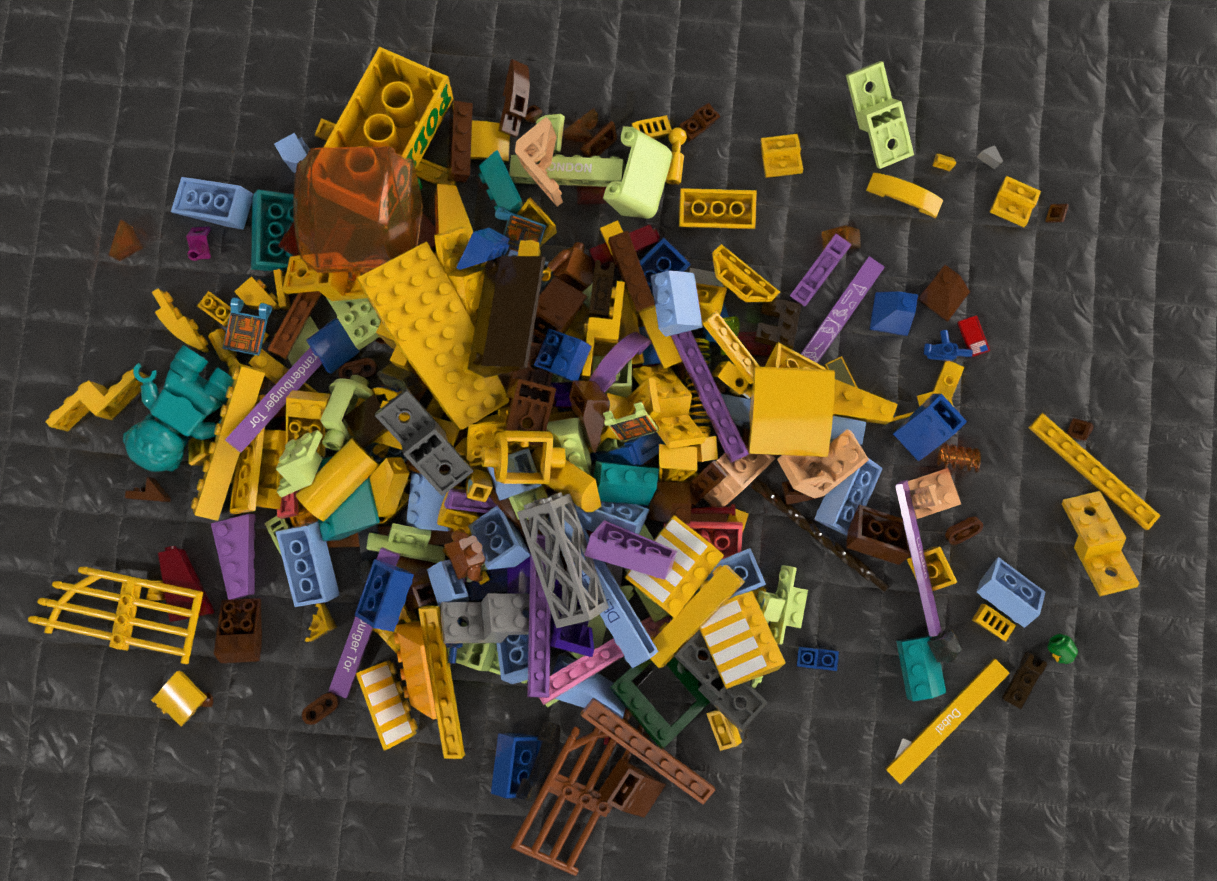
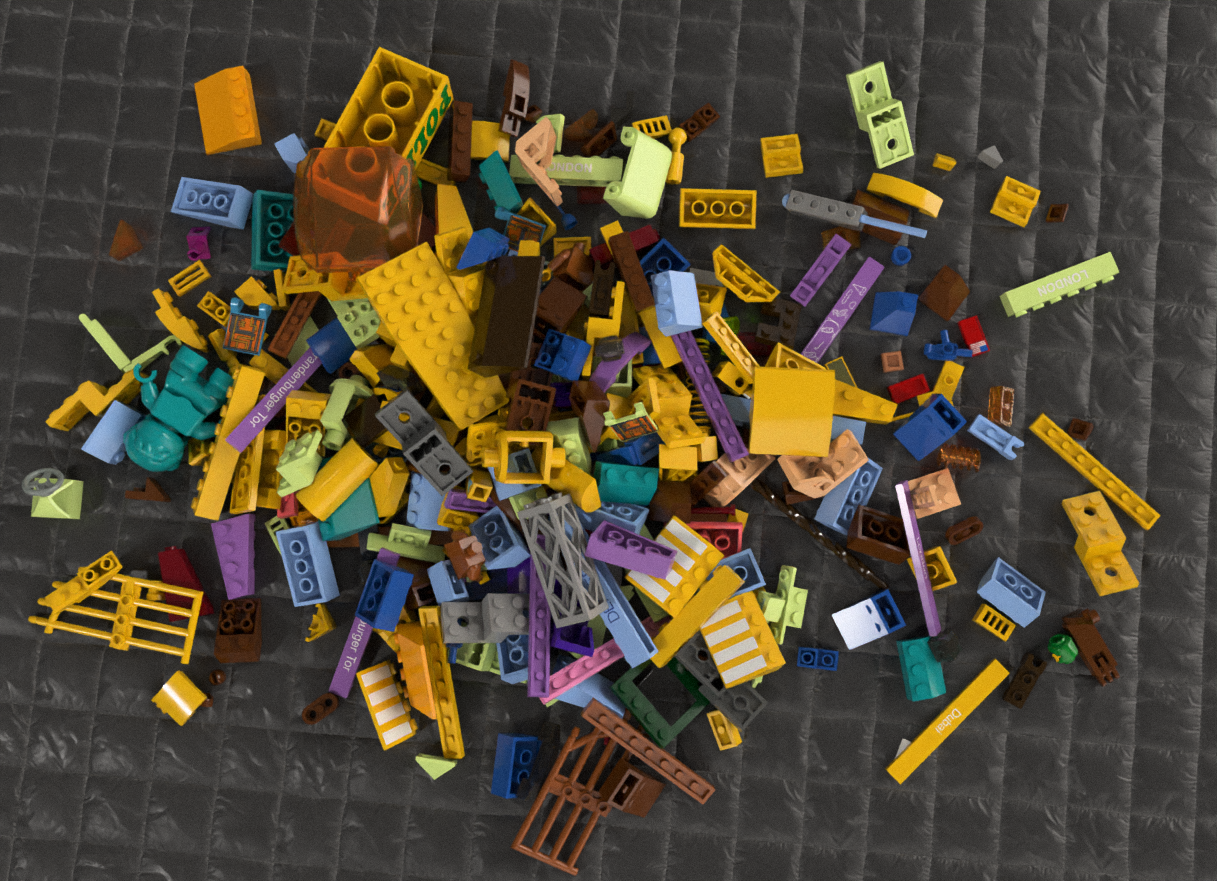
none -> yellowish green piece [22,468,84,519]
none -> yellow slope [45,551,123,614]
none -> yellowish green hinge [79,314,182,374]
none -> light blue slope [81,400,146,465]
none -> yellow tile [168,260,212,297]
none -> light orange slope [194,66,262,155]
none -> reddish brown hinge [209,669,226,686]
none -> yellow slope [349,344,402,388]
none -> yellowish green slope [416,753,458,780]
none -> blue hinge [545,193,578,230]
none -> yellow tile [553,237,591,257]
none -> clear smoke head [595,335,625,363]
none -> light grey piece [782,190,927,238]
none -> slope [831,589,906,650]
none -> reddish brown slope [851,190,909,245]
none -> nougat tile [881,351,904,373]
none -> red tile [887,374,930,404]
none -> blue tile [891,246,911,266]
none -> light blue plate [967,414,1024,460]
none -> clear orange slope [988,386,1014,427]
none -> yellowish green brick [999,252,1120,318]
none -> reddish brown hinge [1062,608,1120,687]

